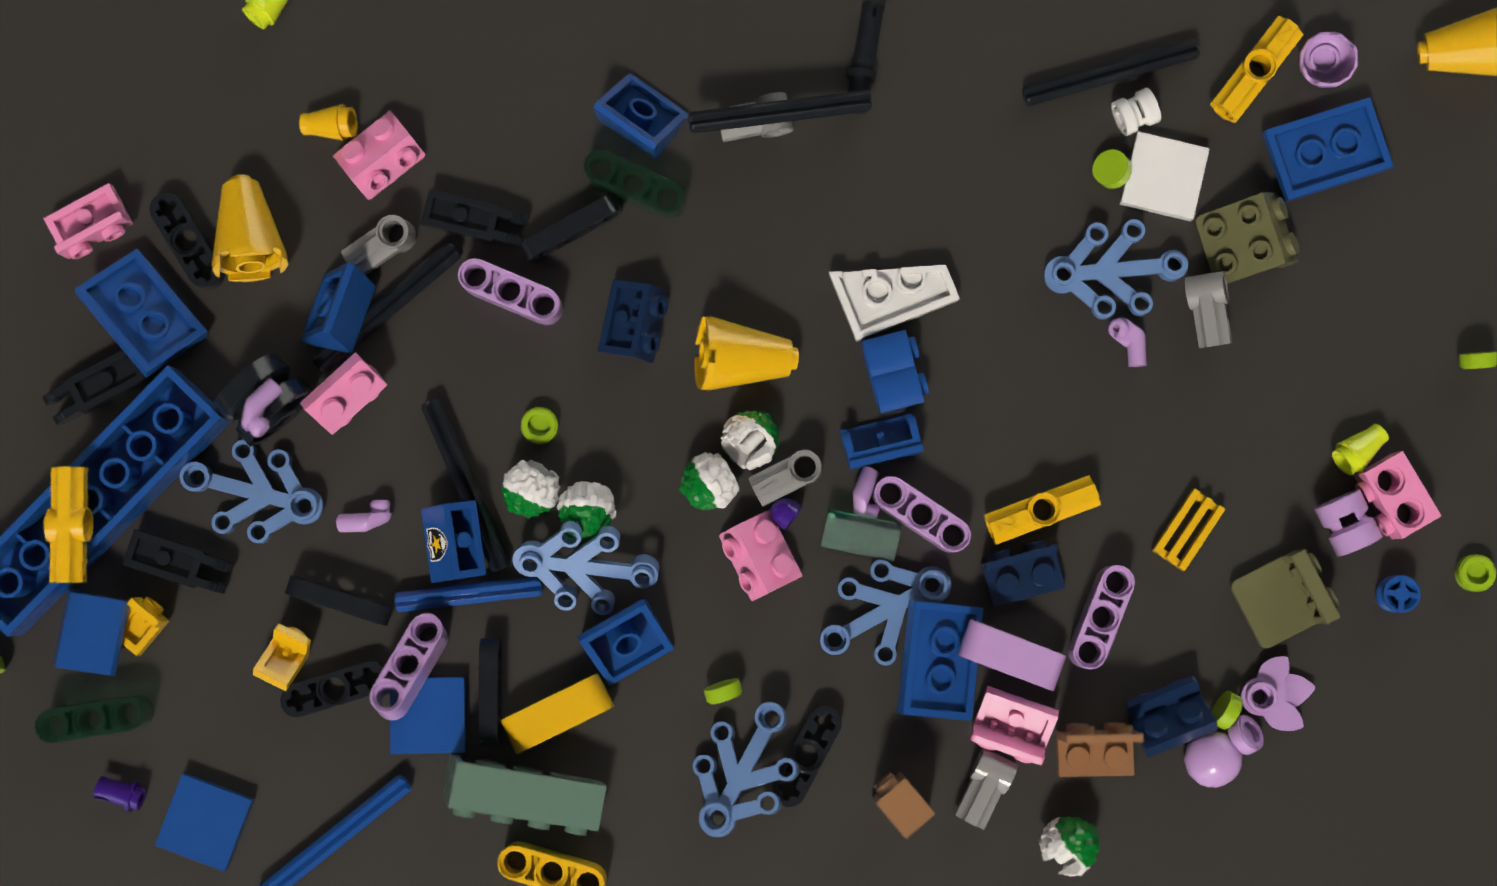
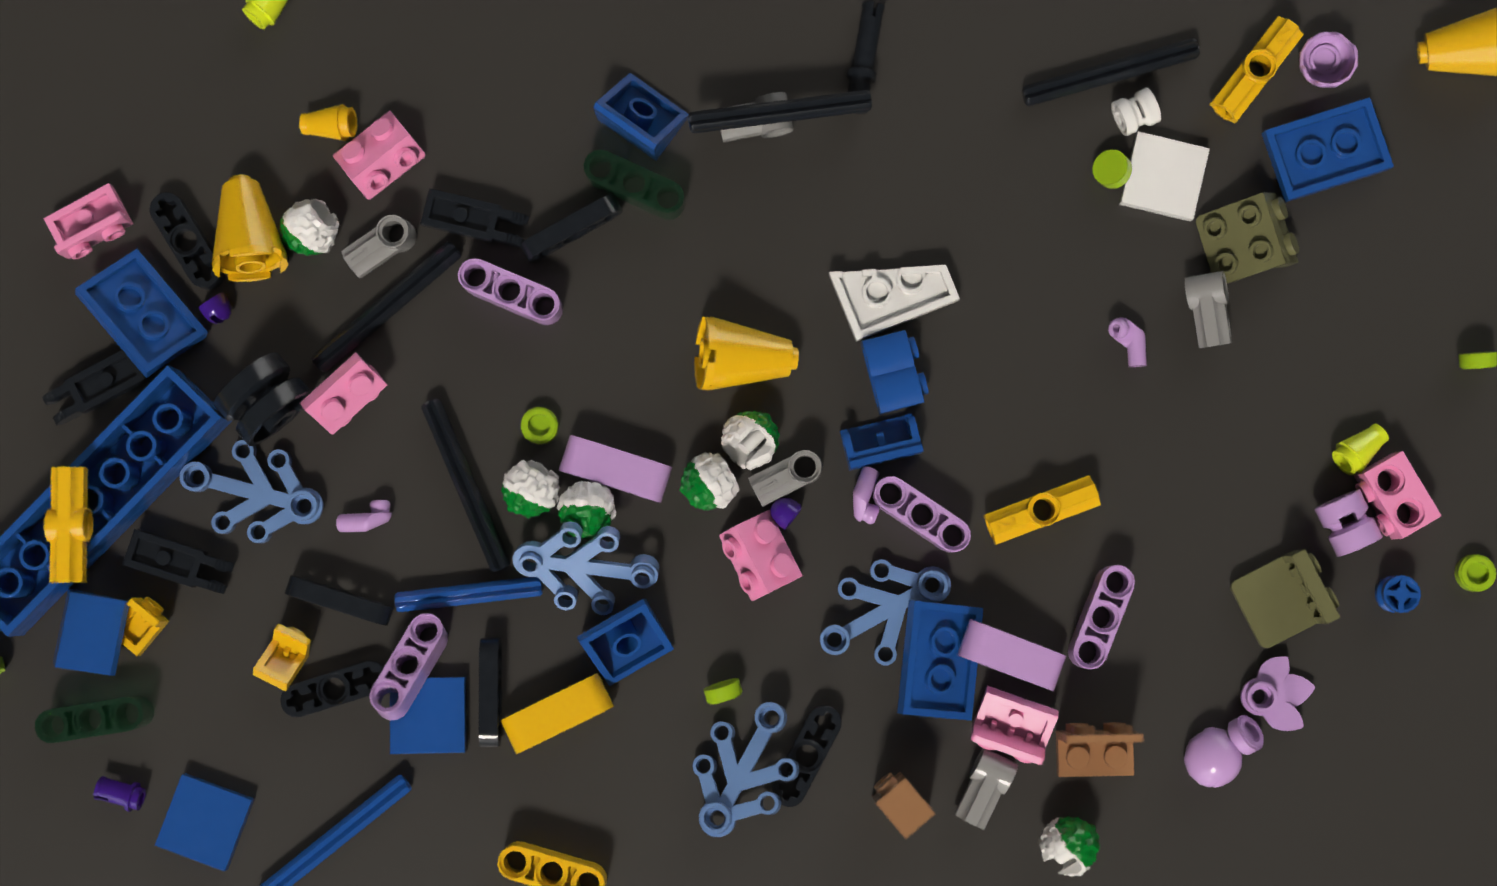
lavender arm [241,379,282,437] -> none
blue slope [300,262,376,353] -> none
blue brick [421,500,486,583] -> none
sand green wedge [441,753,607,836] -> none
dark blue bracket [598,279,668,363] -> none
clear green tile [821,509,902,561] -> none
dark blue bracket [980,539,1066,607] -> none
medium blue plant [1044,219,1188,320] -> none
dark blue bracket [1125,676,1218,758] -> none
yellow tile [1152,488,1226,571] -> none
lime tile [1211,690,1243,730] -> none
none -> dark purple hinge [198,292,232,324]
none -> white piece [279,199,339,256]
none -> lavender beam [559,435,672,503]

